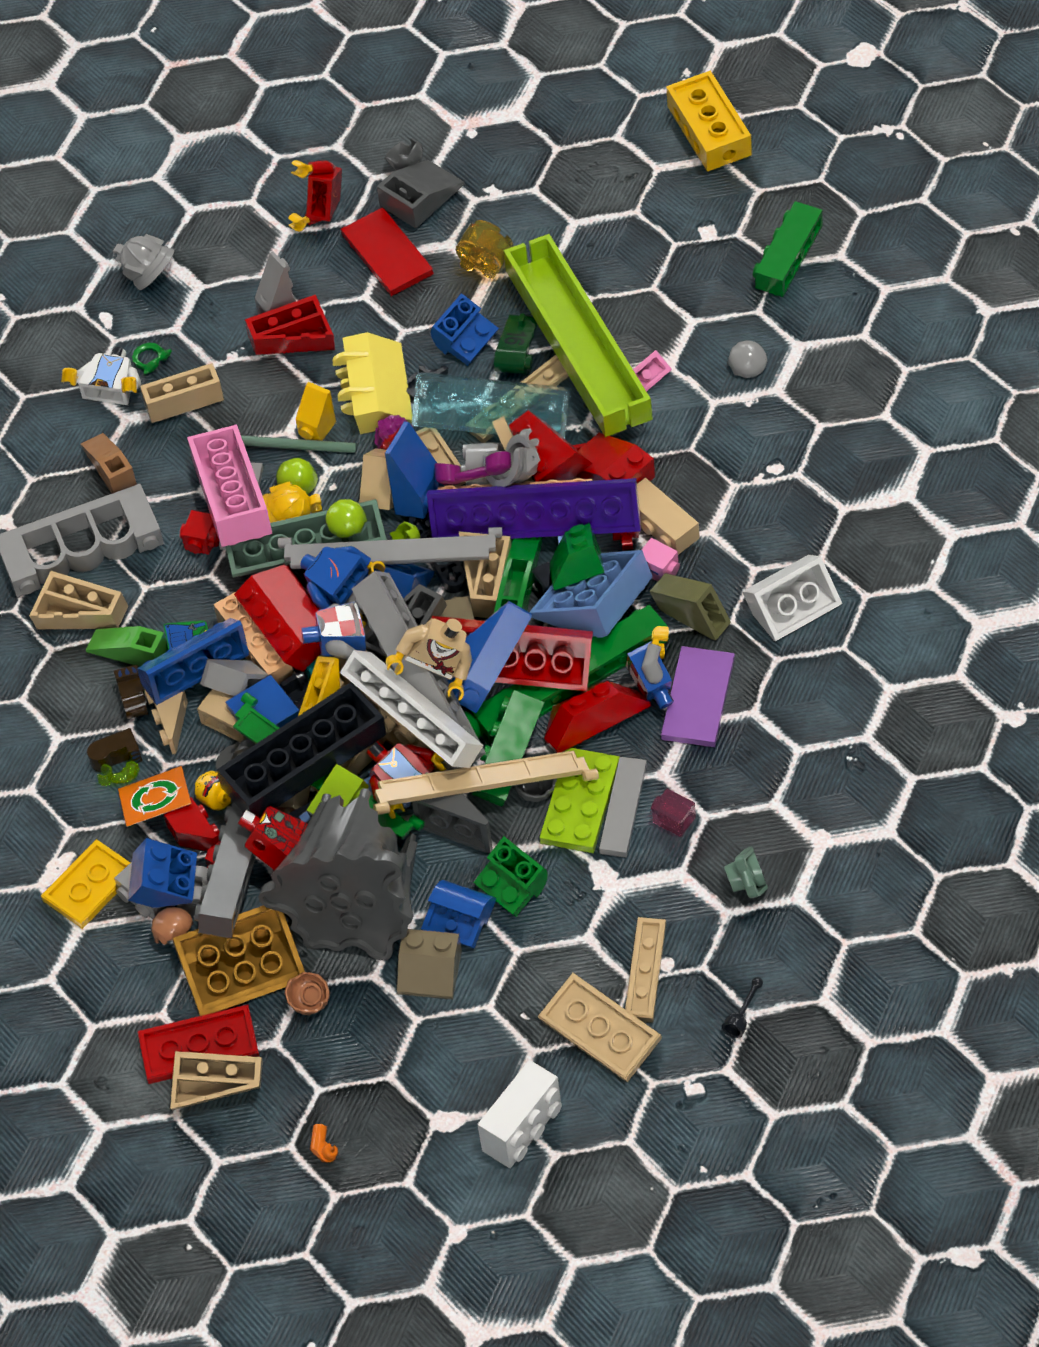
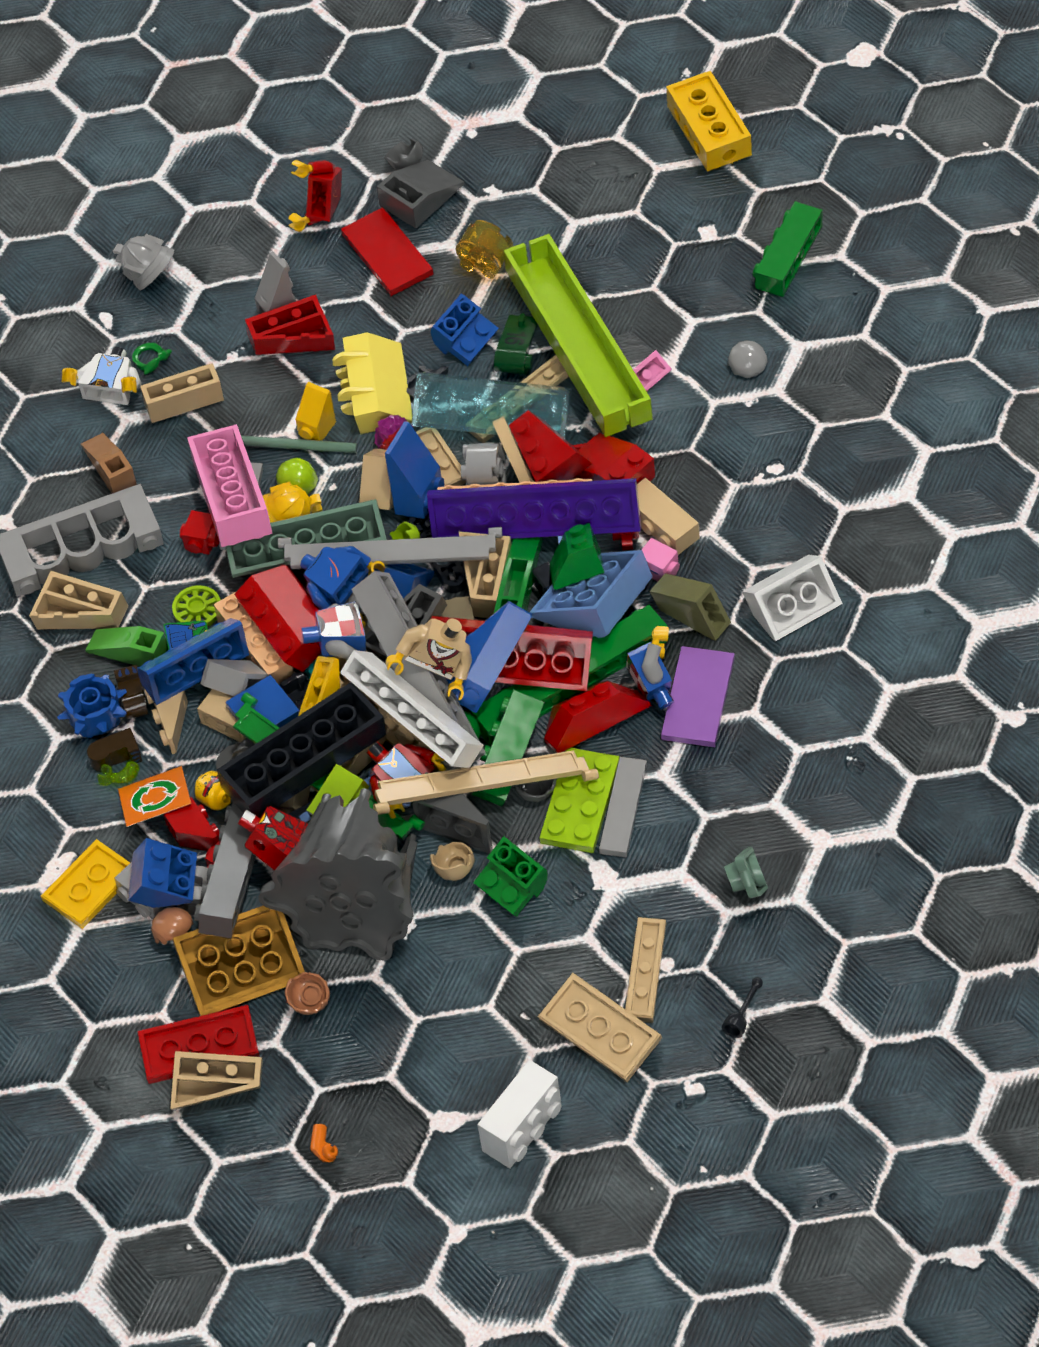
lime hair [325,499,367,538] -> none
dark tan slope [397,929,462,1000] -> none
blue brick [421,880,496,949] -> none
magenta piece [435,451,512,486] -> none
light grey helmet [483,428,541,487] -> none
clear pink brick [651,788,696,837] -> none
none -> blue brick [57,674,127,738]
none -> lime wheel [172,585,220,626]
none -> tan hair [430,842,475,881]

